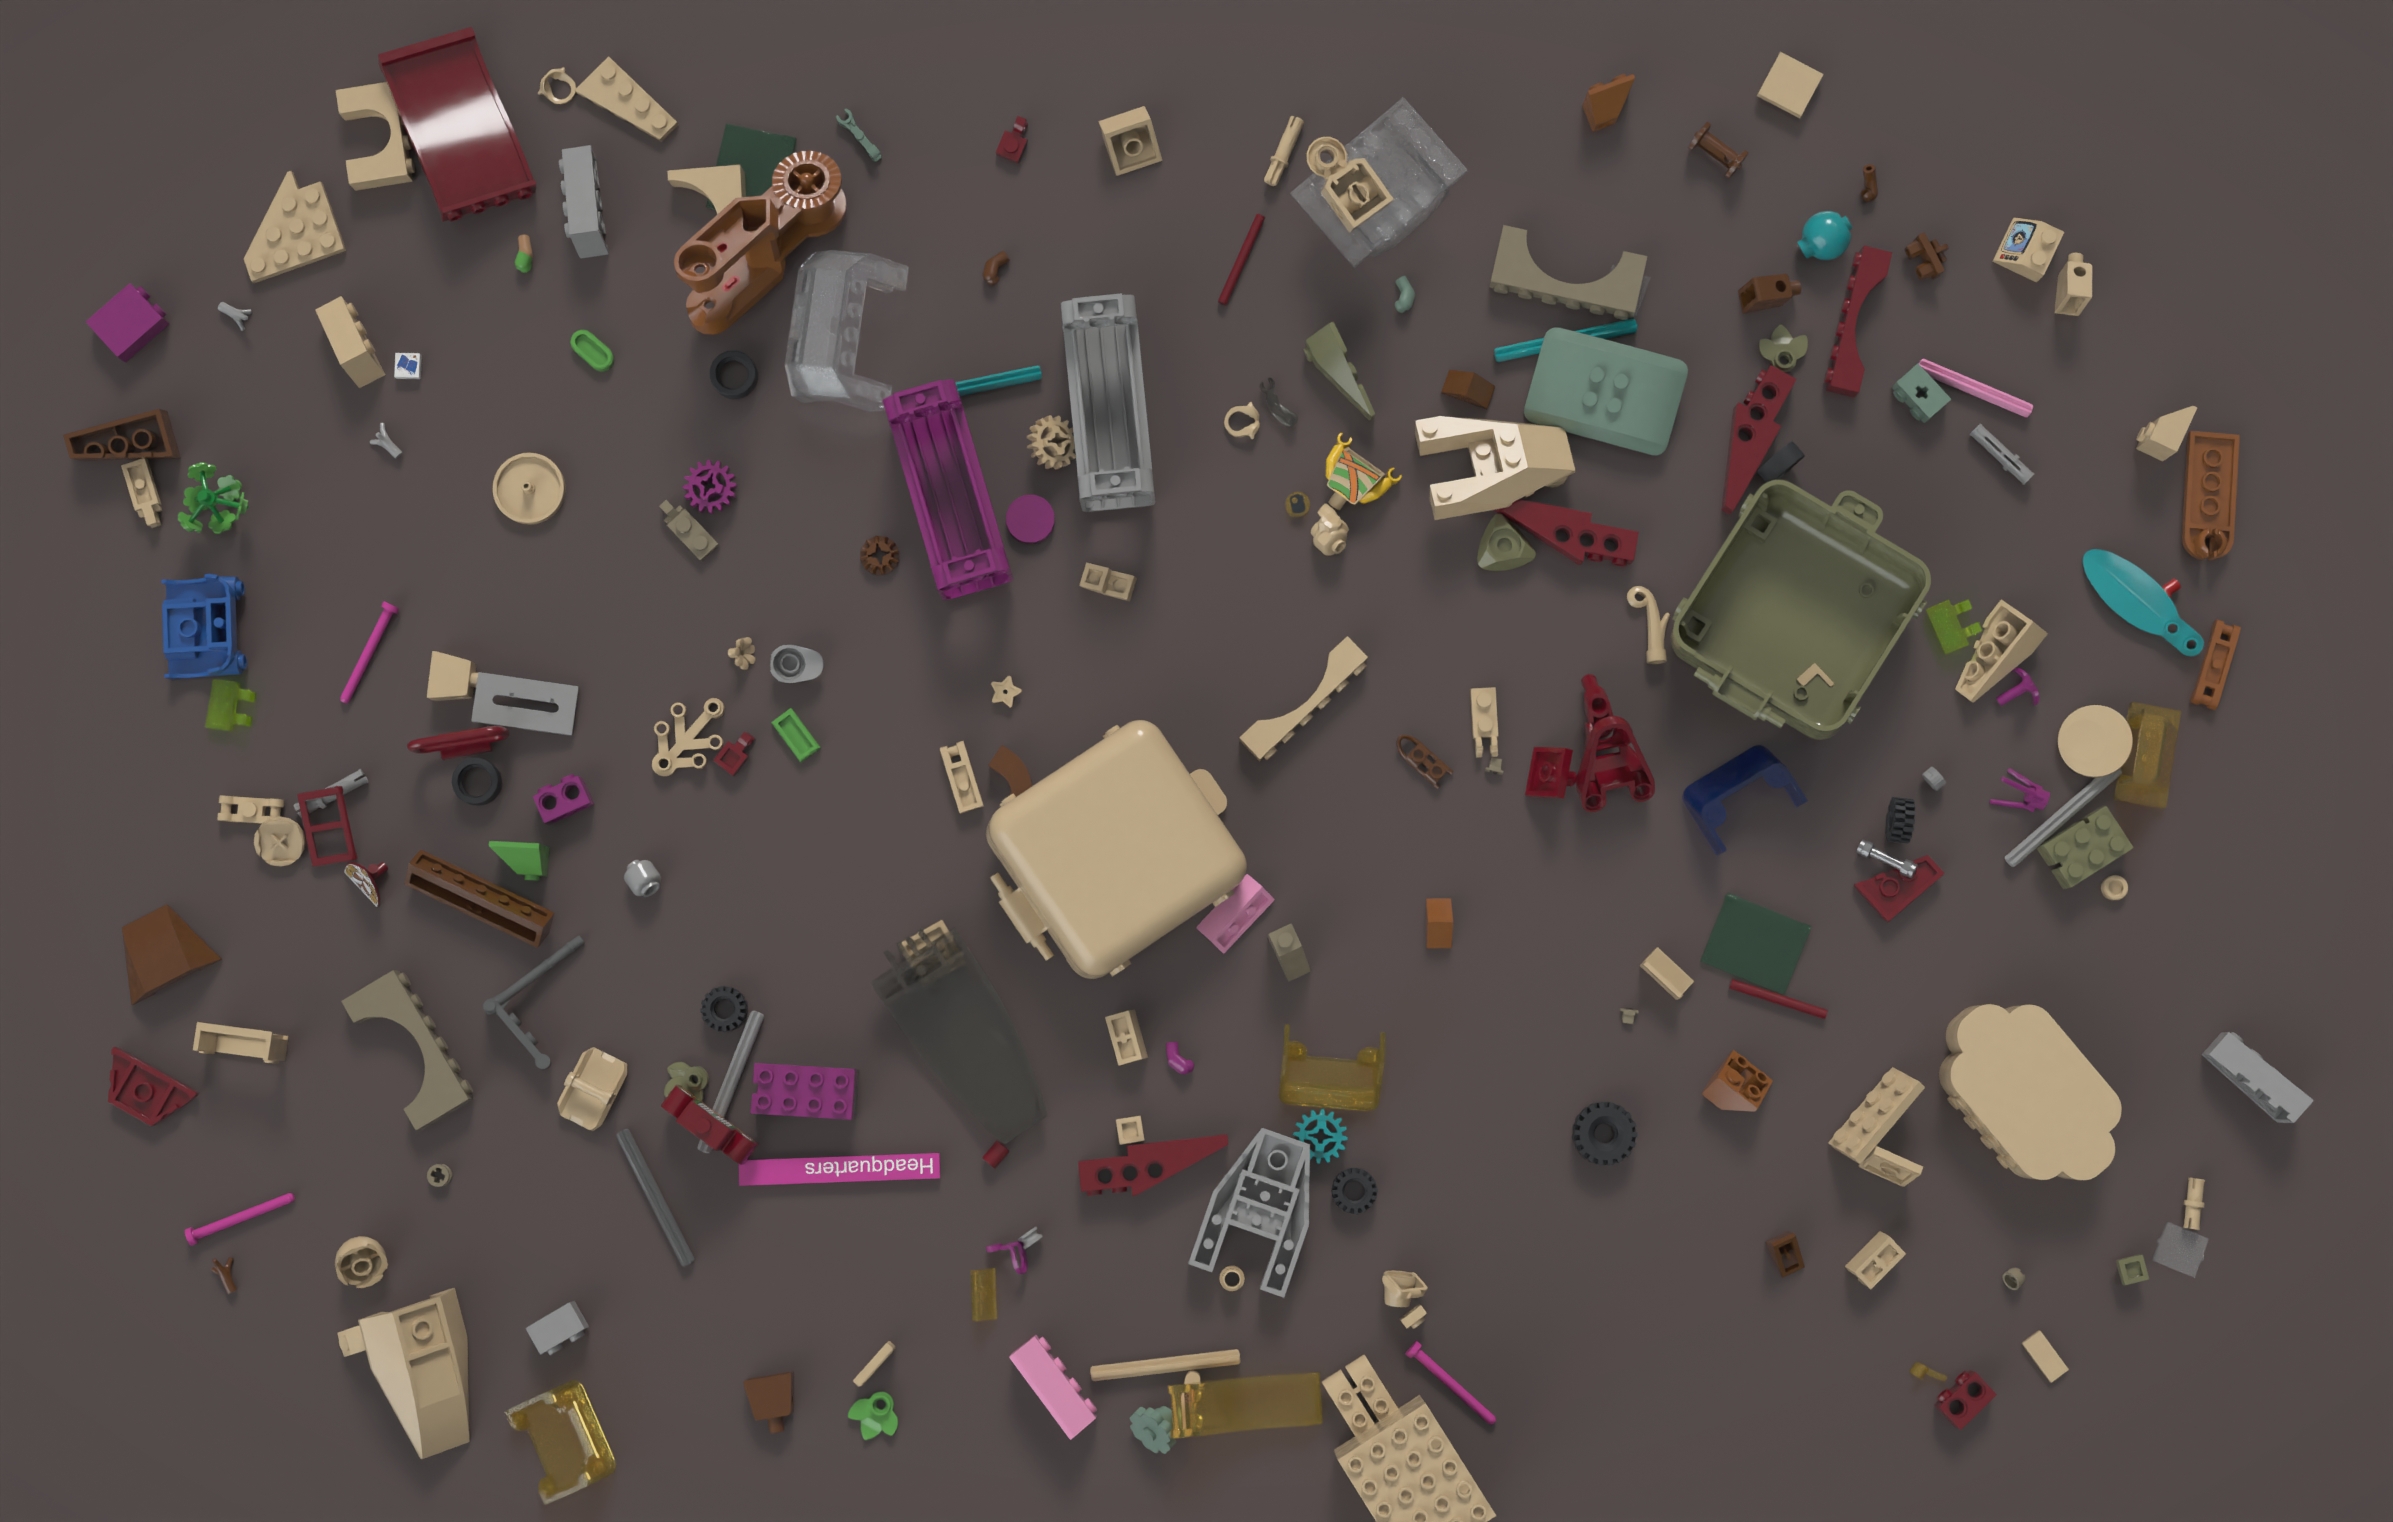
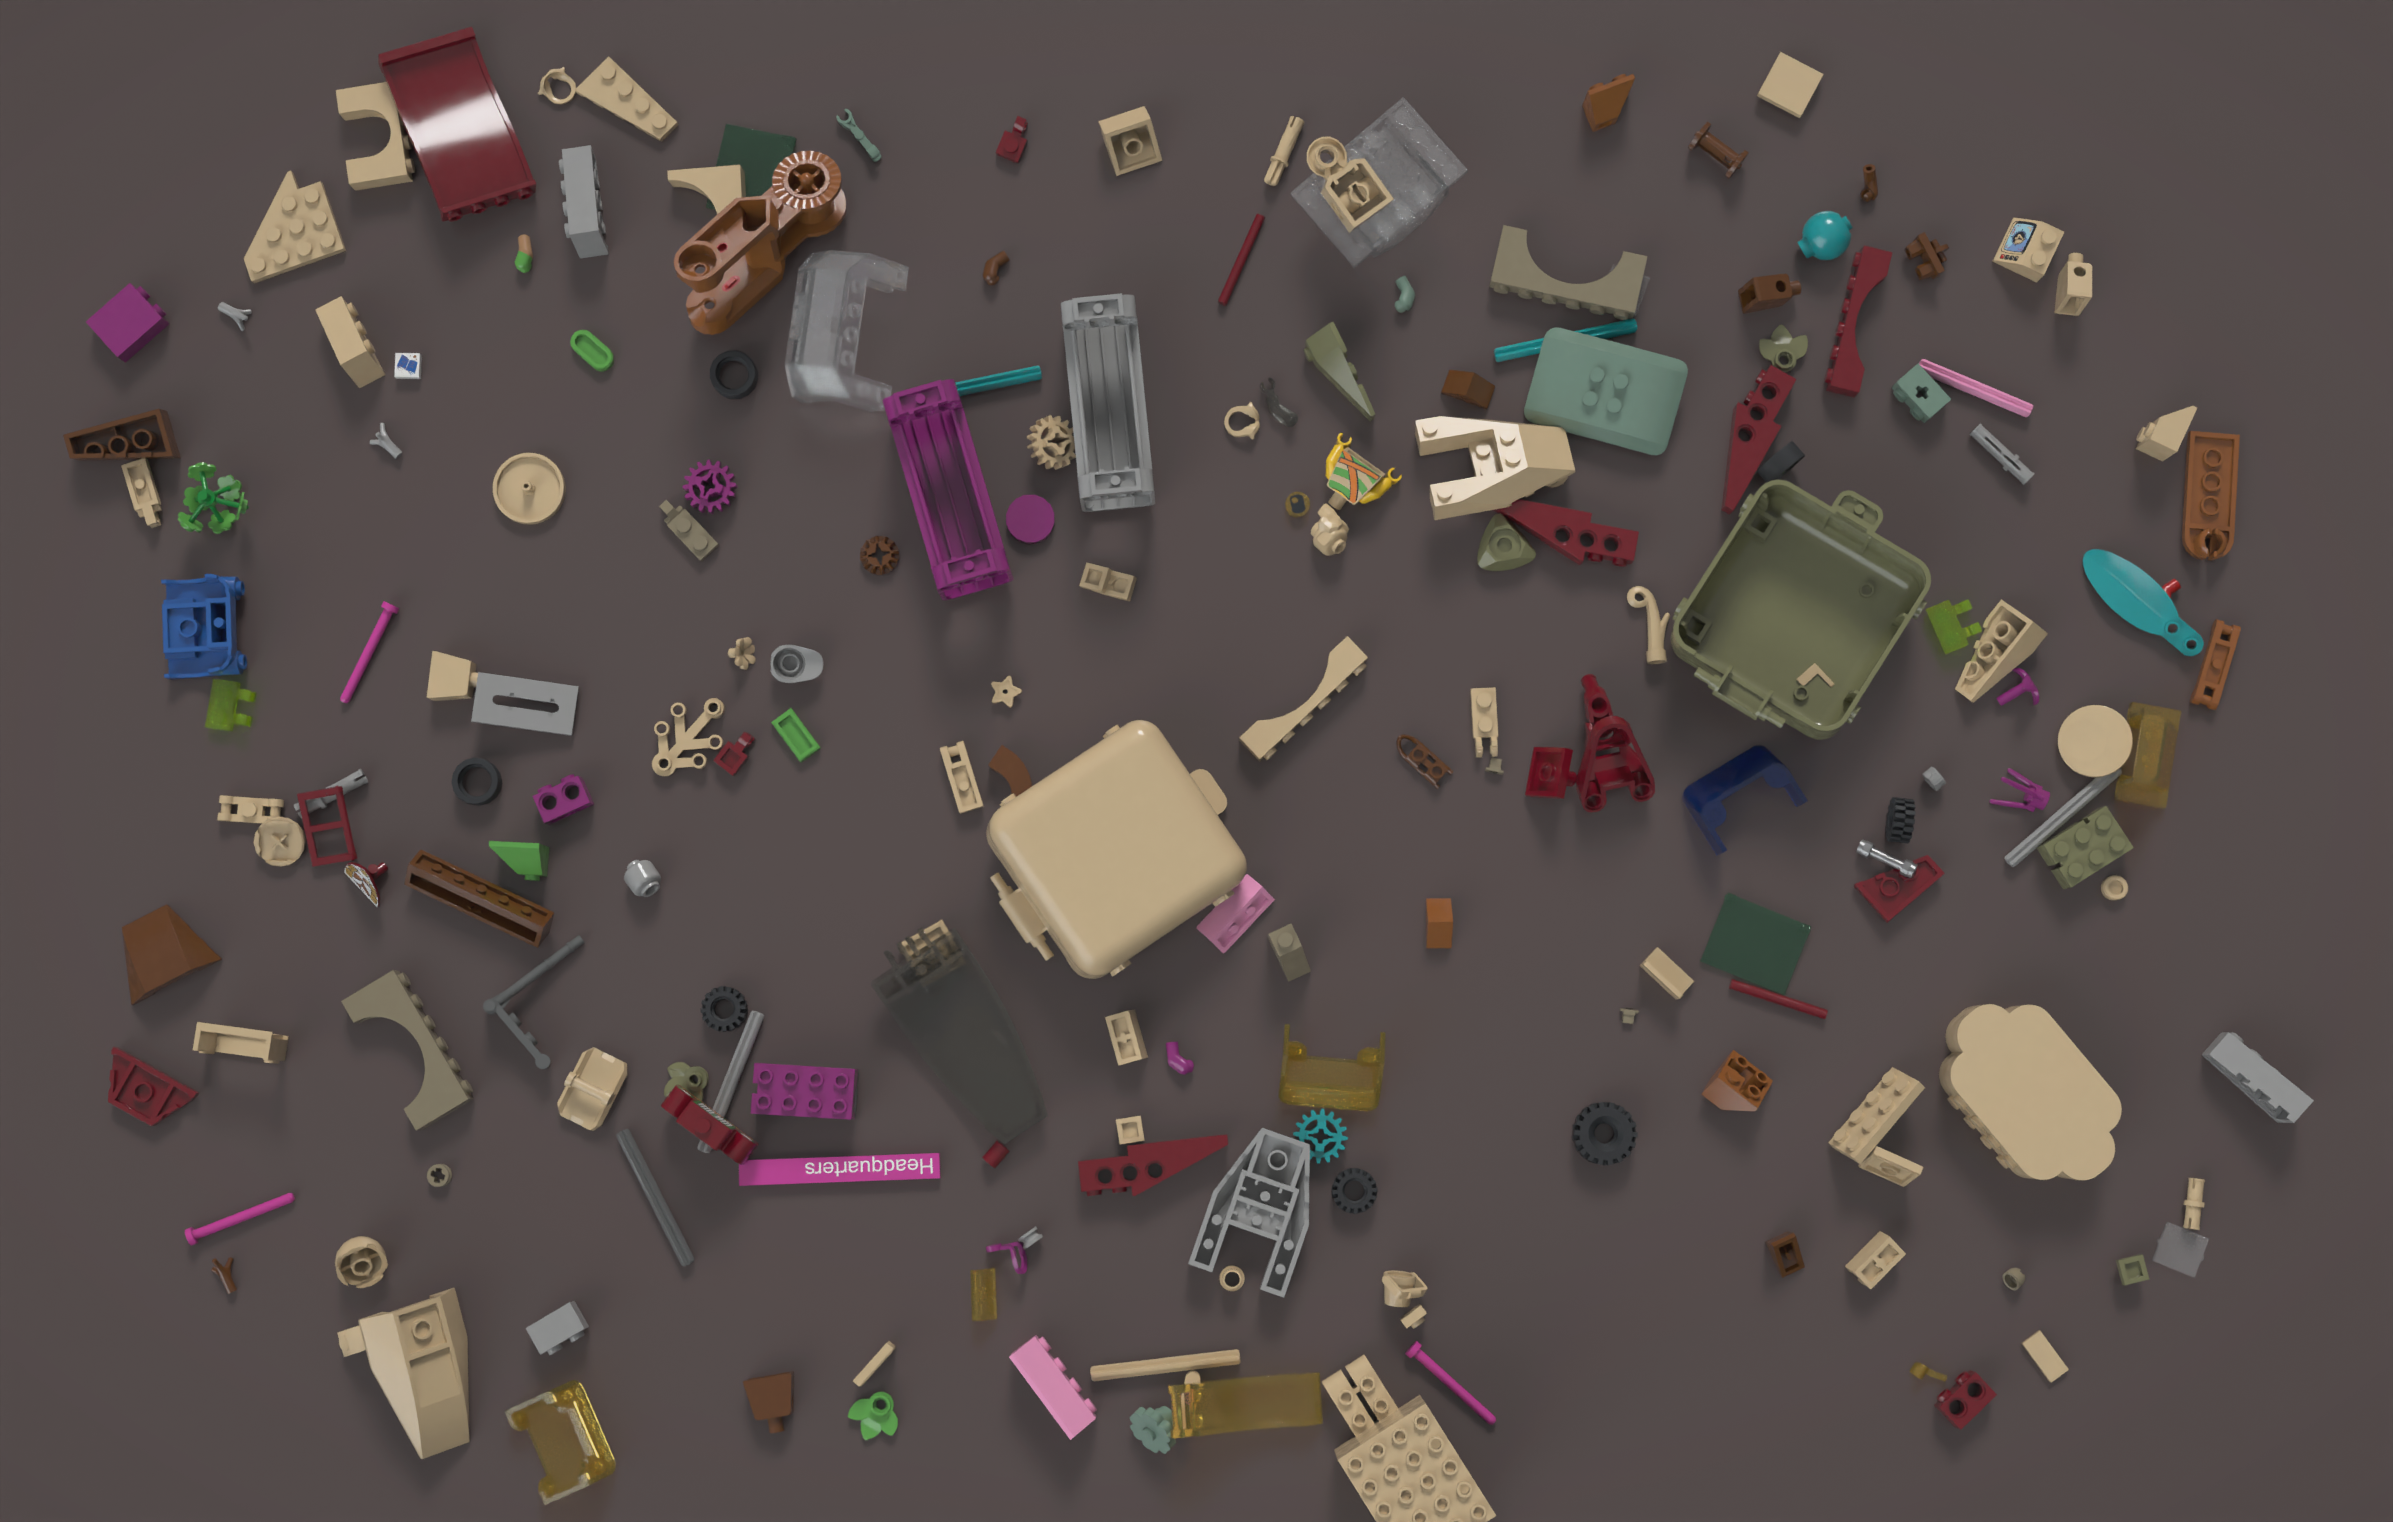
dark red bar [407,726,510,760] -> none

